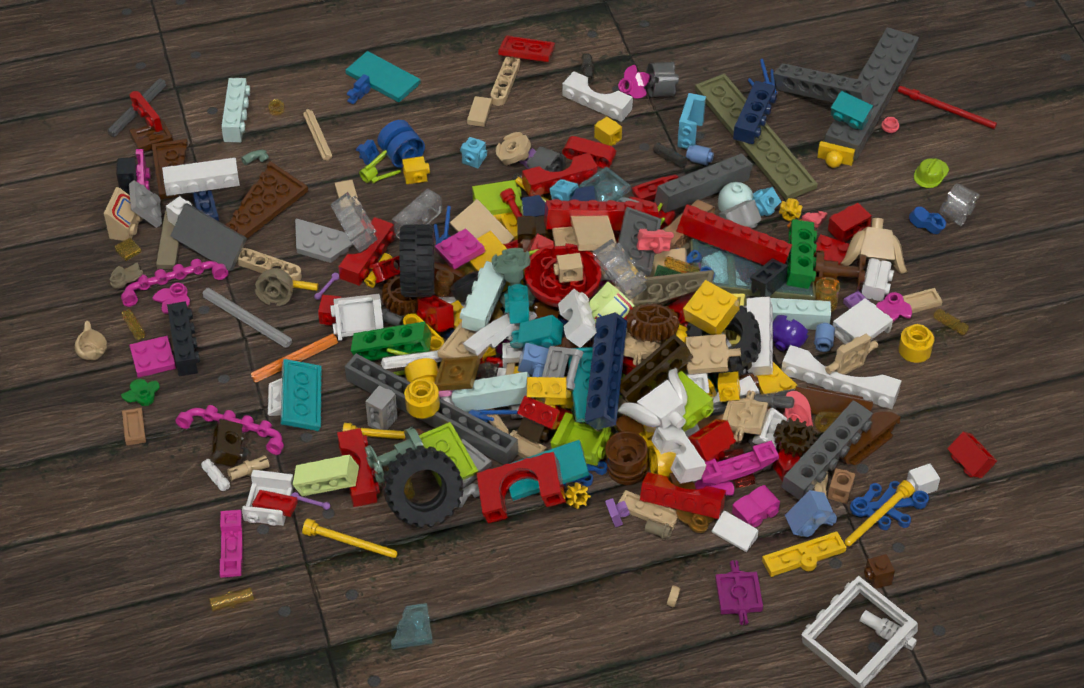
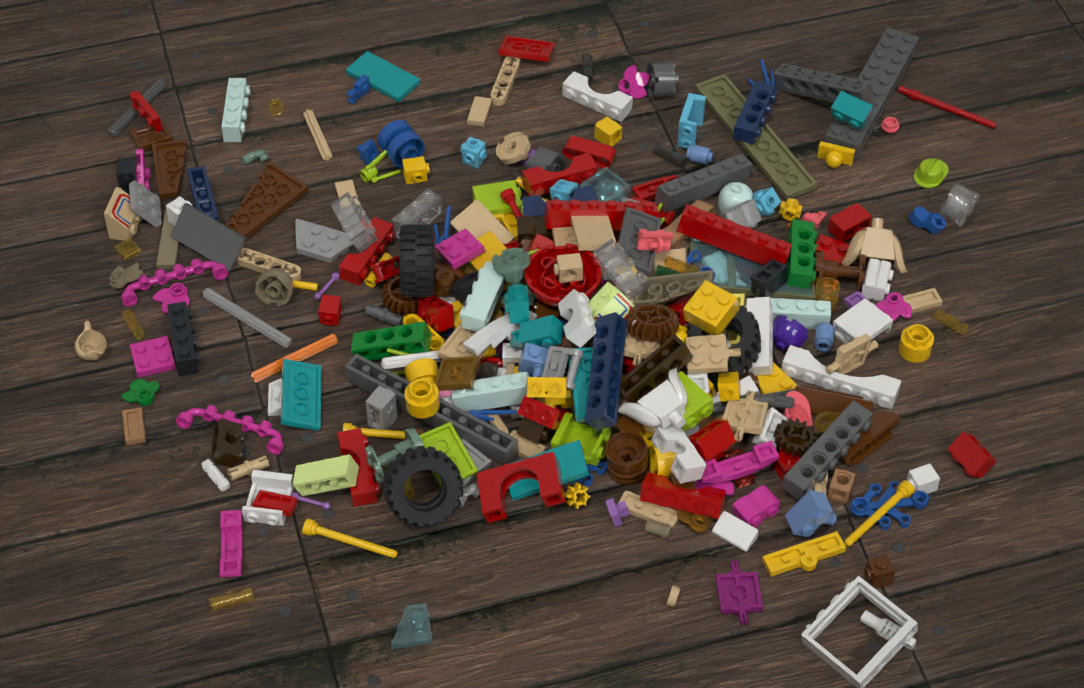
white brick [162,158,240,196] -> none
white panel [331,294,383,341] -> none

